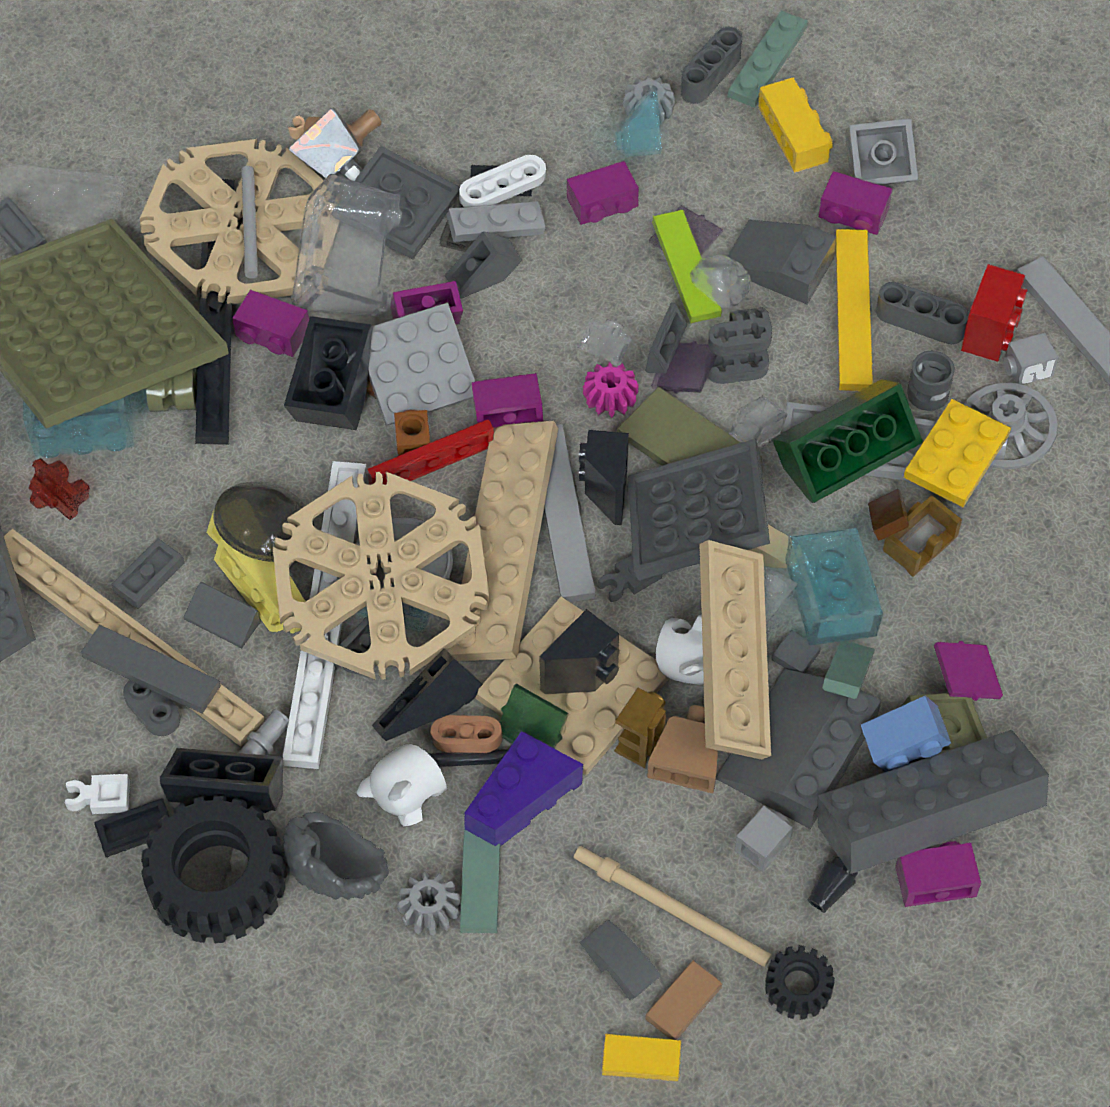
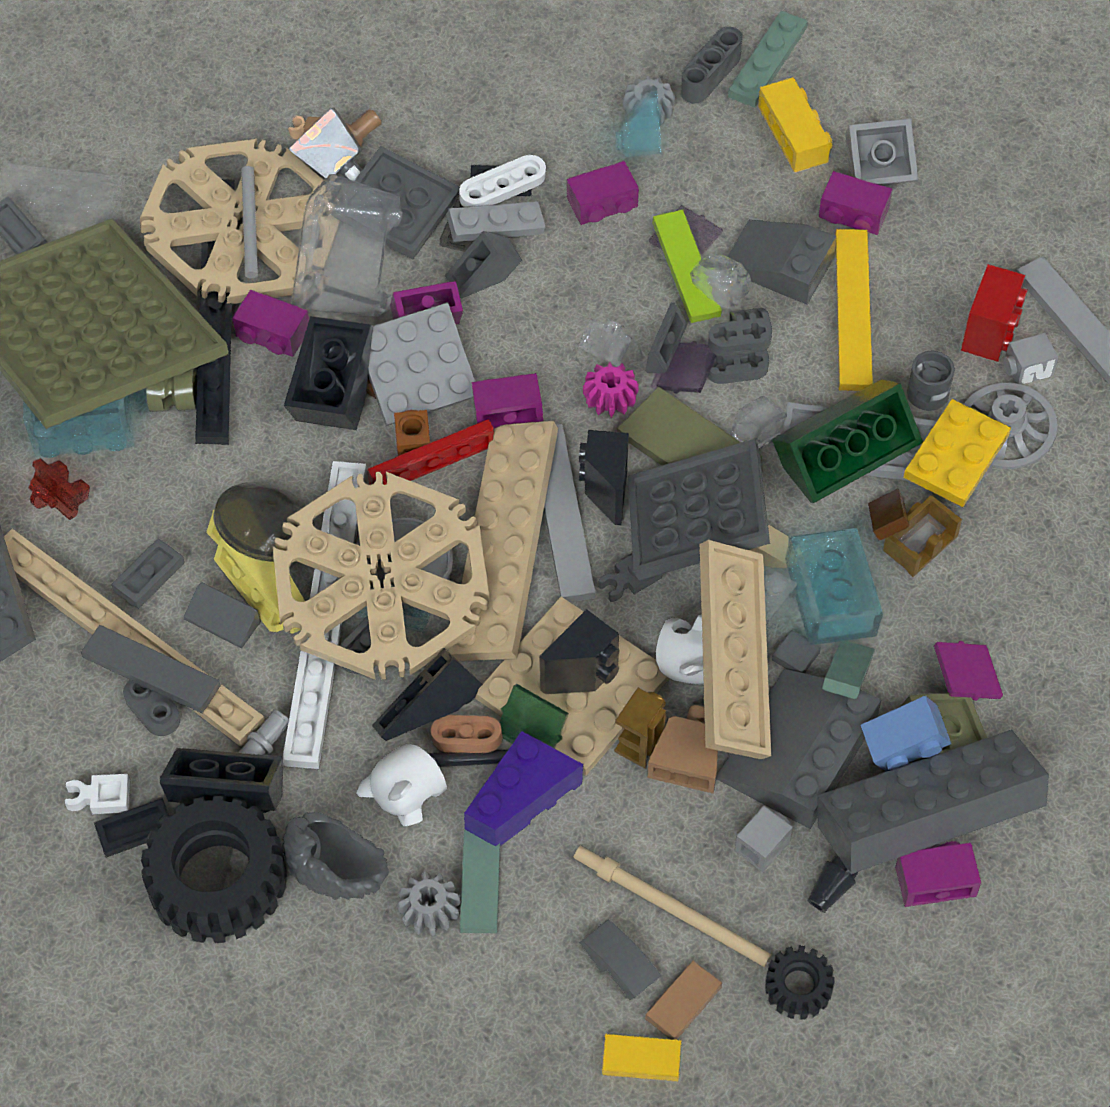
dark grey beam [876,282,969,345] -> none

